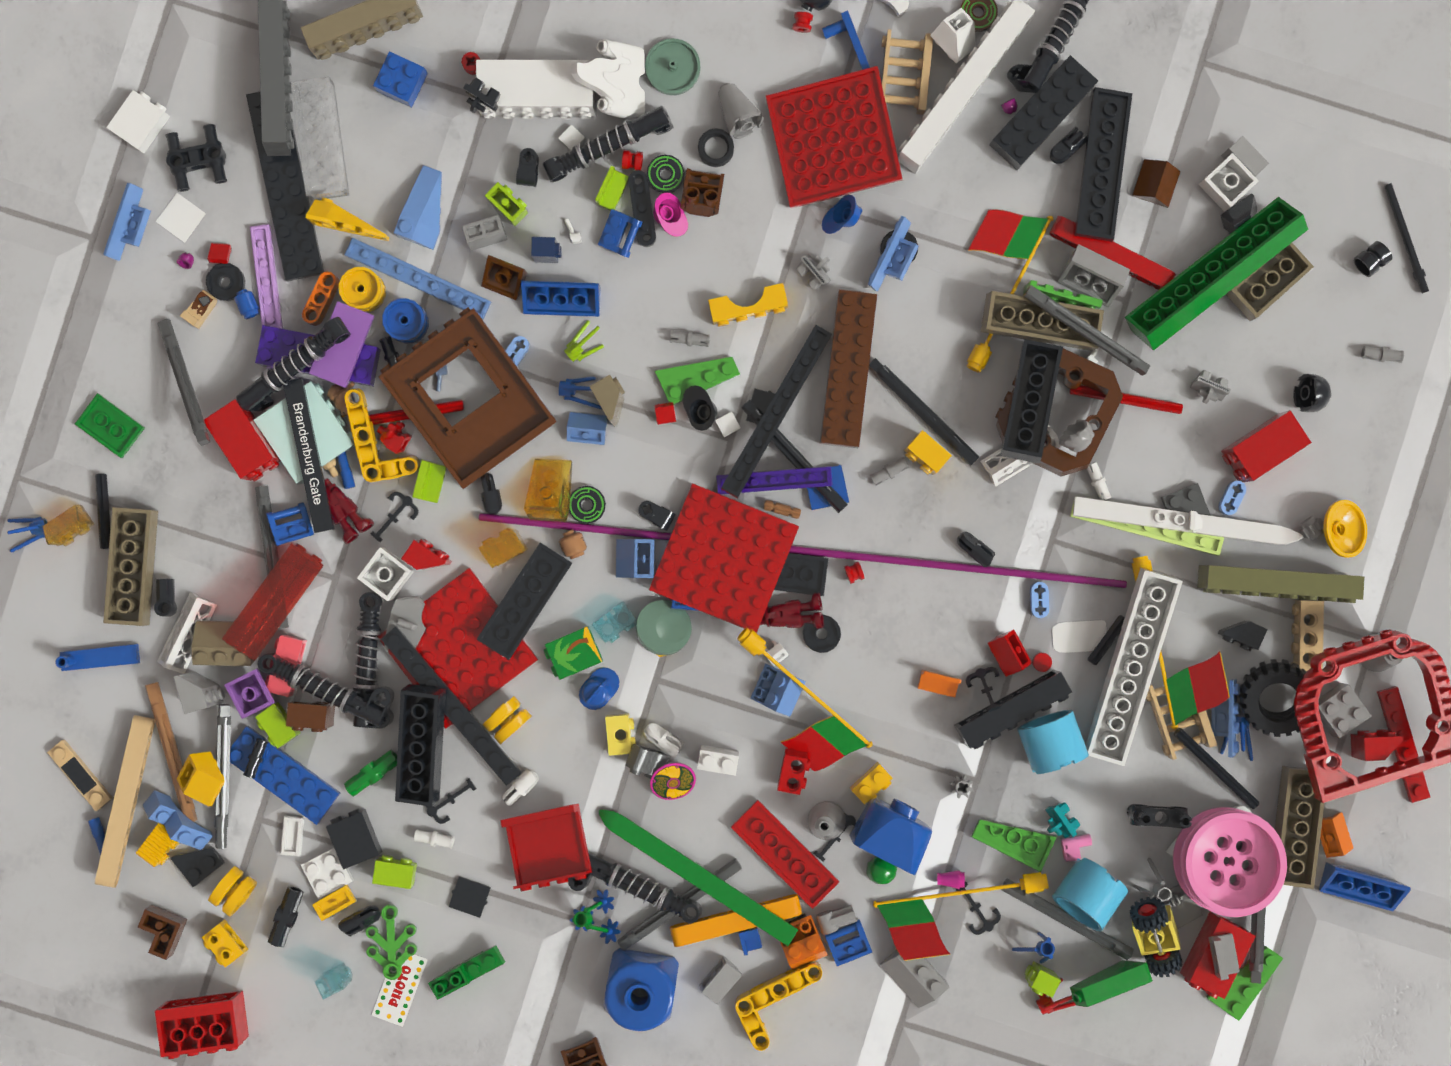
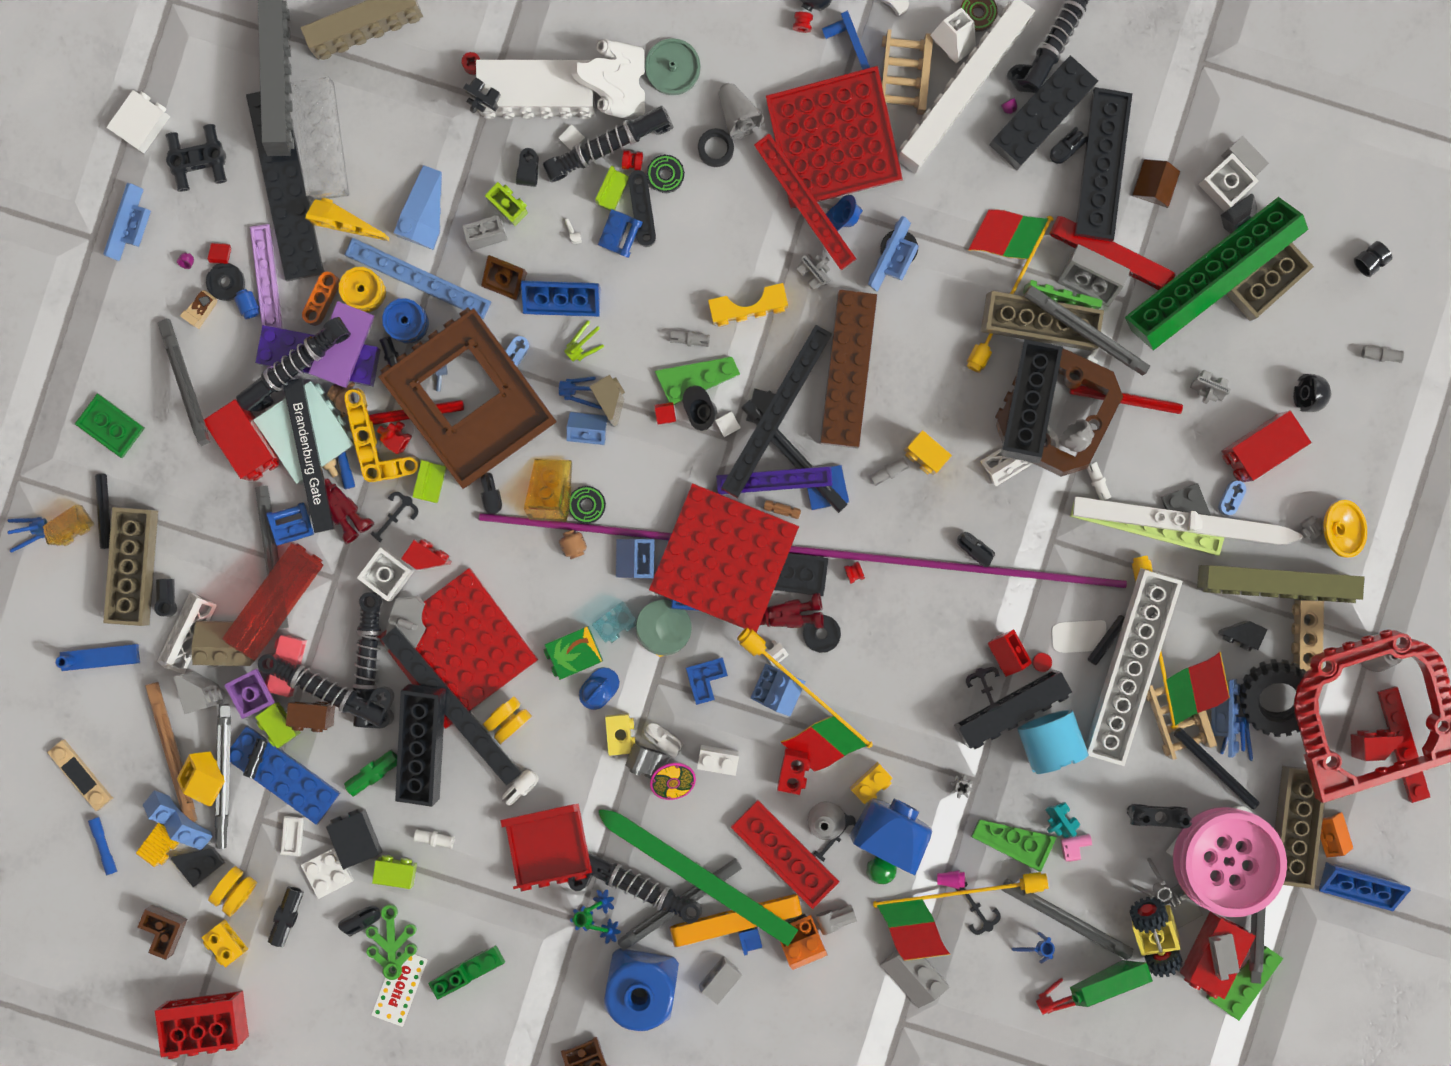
tan beam [95,715,155,888] -> none
white sticker [156,193,206,243] -> none
yellow plate [312,884,357,921] -> none
clear light blue brick [315,963,352,999] -> none
blue brick [373,51,428,108] -> none
black piece [426,778,477,824] -> none
black piece [449,876,491,918] -> none
black plate [477,542,572,660] -> none
clear yellow slope [479,528,528,568] -> none
dark blue brick [531,237,562,263] -> none
black piece [639,501,676,531] -> none
dark pink piece [653,193,688,237] -> none
reddish brown slope [681,168,725,217] -> none
yellow beam [735,961,822,1051] -> none
blue plate [825,919,873,966] -> none
black piece [869,358,980,466] -> none
orange panel [917,670,962,698] -> none
lime brick [1025,961,1061,998] -> none
light blue beam [1030,582,1049,618] -> none
medium azure brick [1052,858,1128,931] -> none
light grey brick [1318,683,1371,738] -> none
black bar [1384,183,1429,293] -> none
none -> blue plate [686,657,728,705]
none -> red plate [754,134,857,270]

